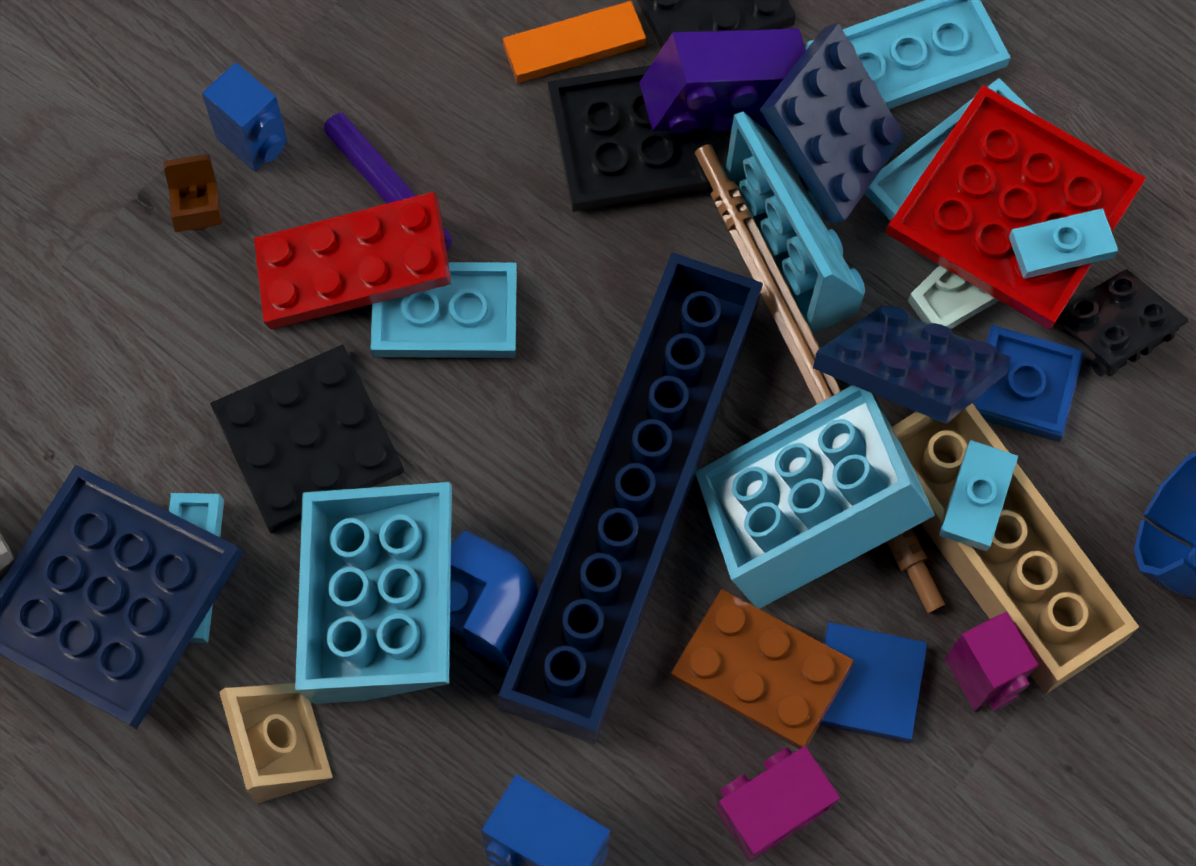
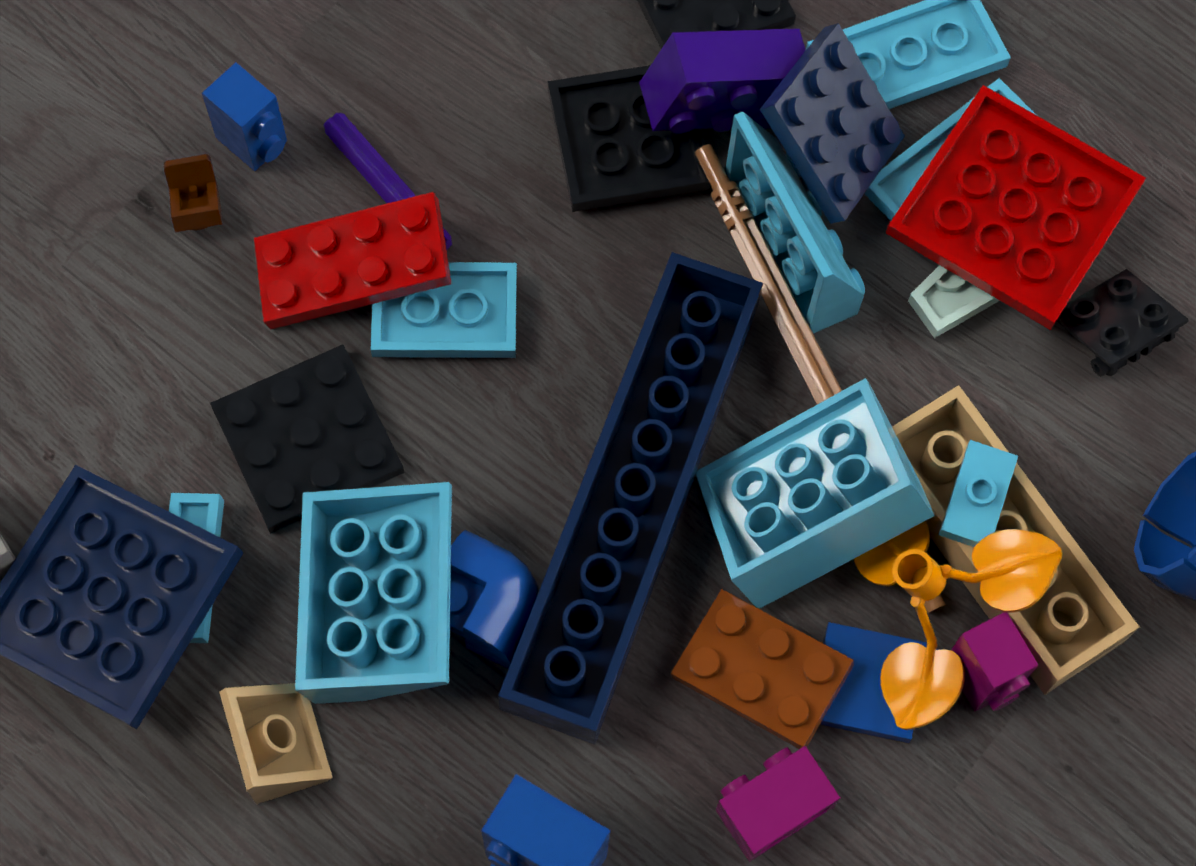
orange tile [503,1,646,84] -> none
dark blue plate [813,306,1011,424] -> none
blue tile [972,325,1084,442] -> none
medium azure plate [1009,208,1119,279] -> none
none -> light orange plant [853,521,1062,730]

